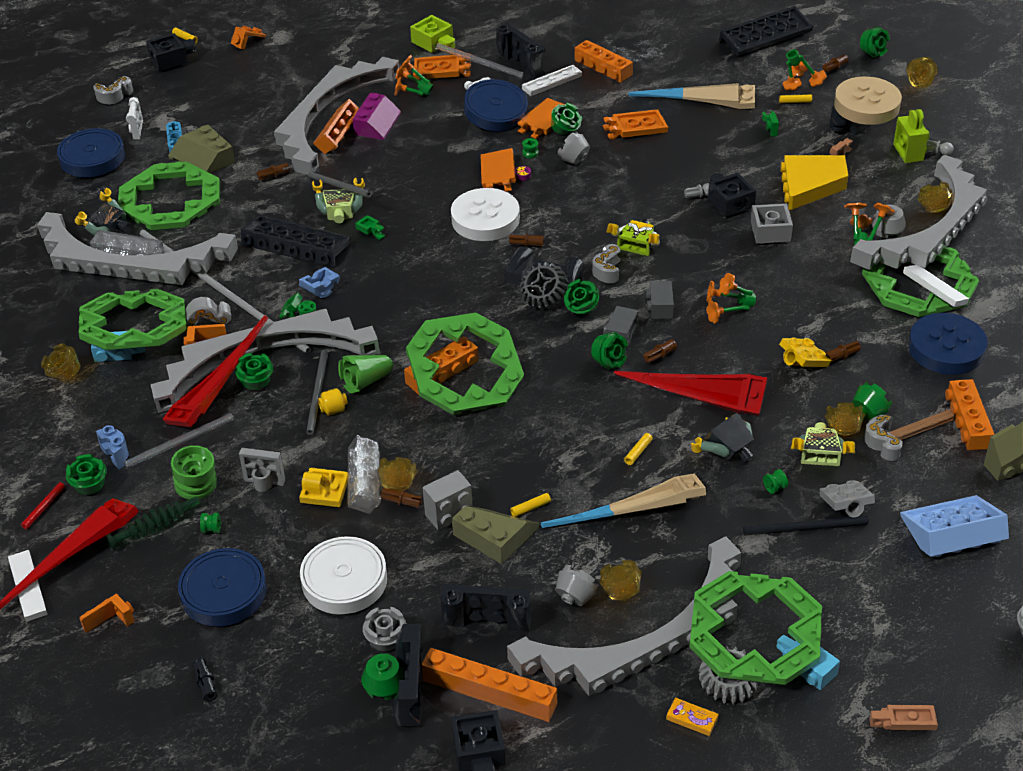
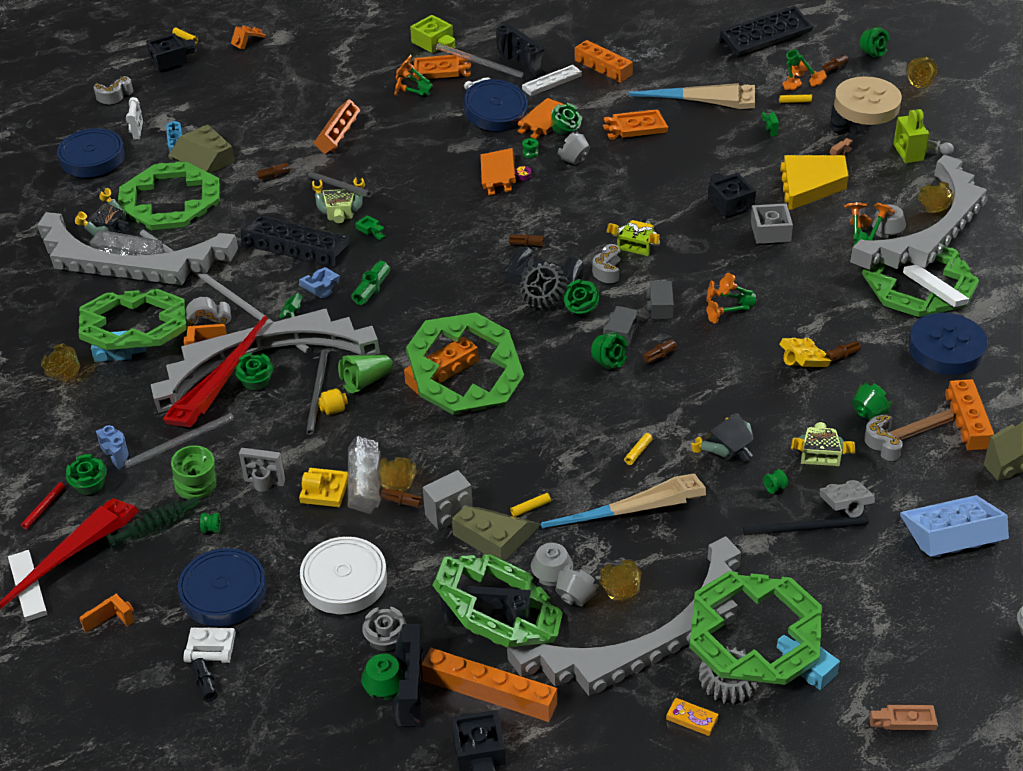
light grey arch [274,57,399,175] -> none
green wheel [298,300,316,315] -> none
magenta slope [353,93,401,140] -> none
white brick [451,188,520,241] -> none
red plate [613,371,767,416] -> none
light grey axle [684,183,709,198] -> none
clear yellow cone [825,402,865,436] -> none
none -> white plate [184,628,236,663]
none -> green piece [351,260,390,306]
none -> bright green plate [433,554,562,647]
none -> light grey cone [531,543,573,586]

